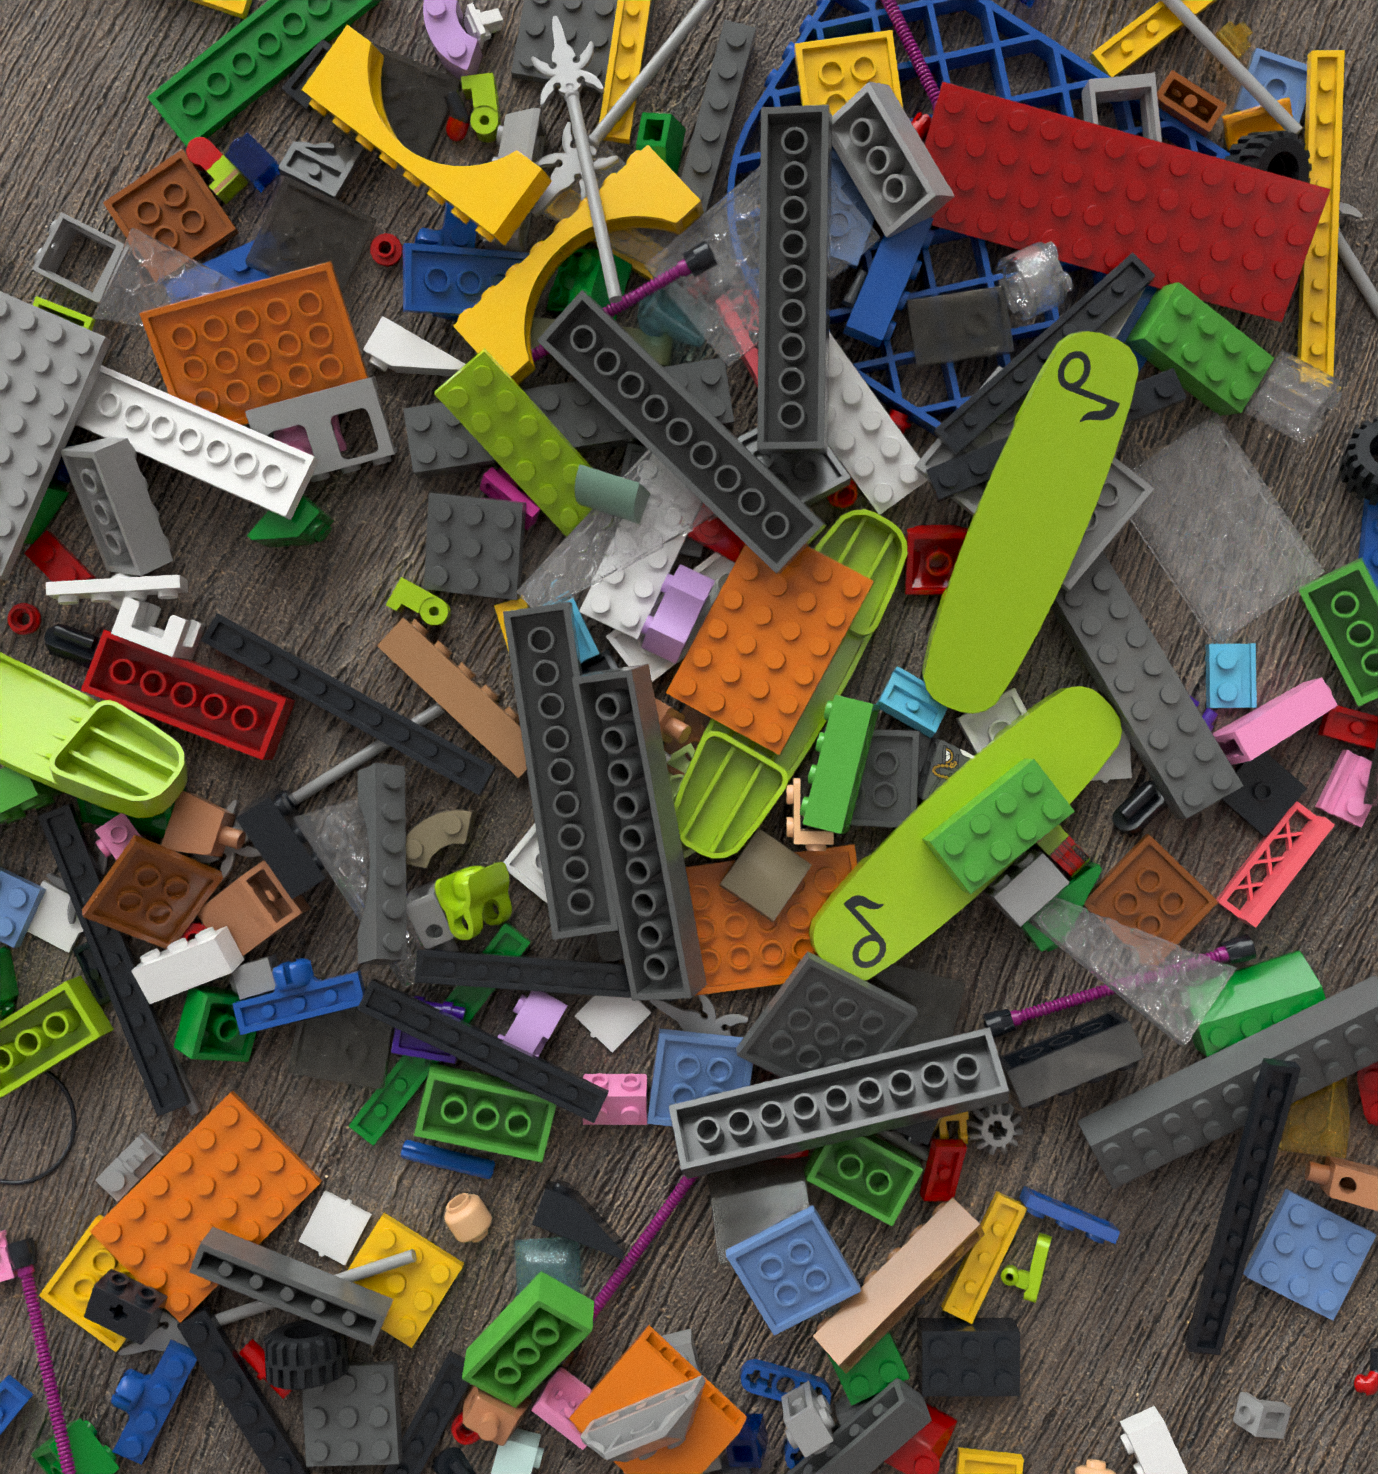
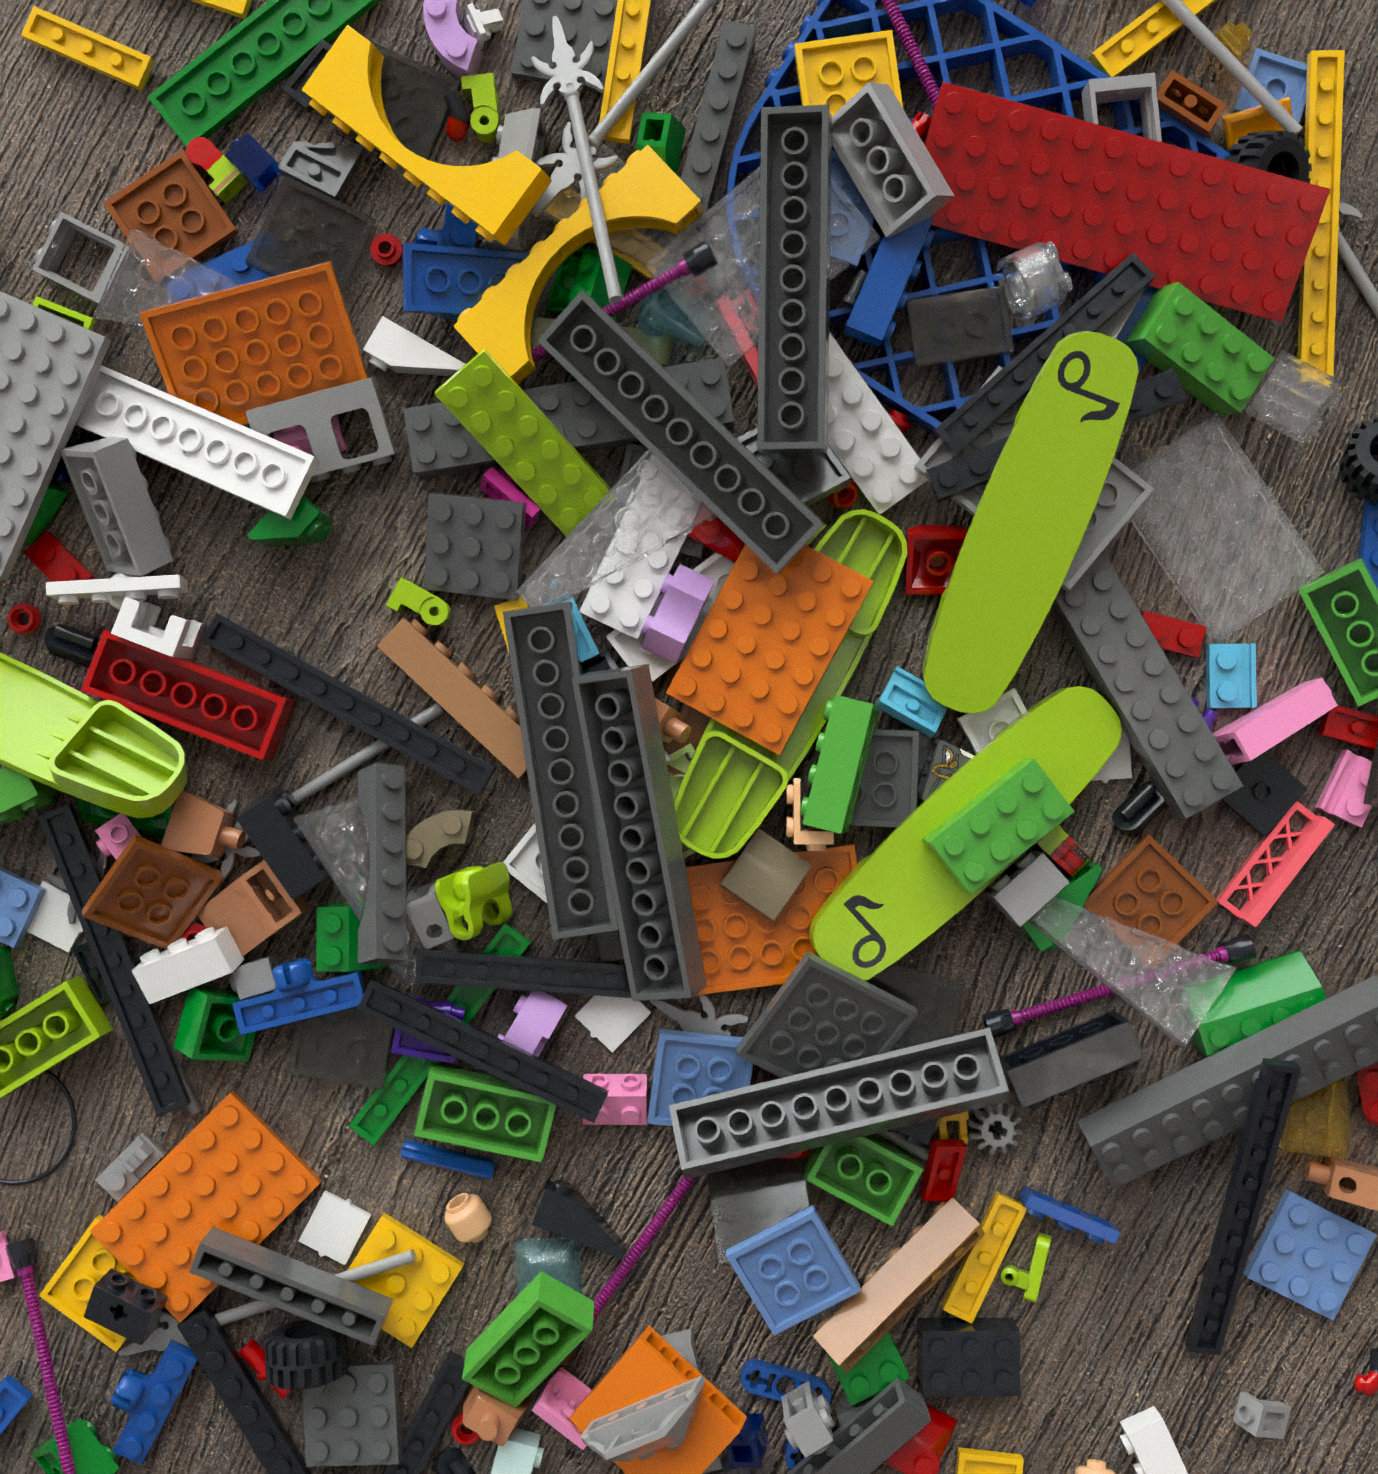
sand green brick [575,464,651,524] -> none
none -> yellow plate [21,6,155,91]
none -> green slope [316,903,389,972]
none -> red plate [1141,611,1207,658]

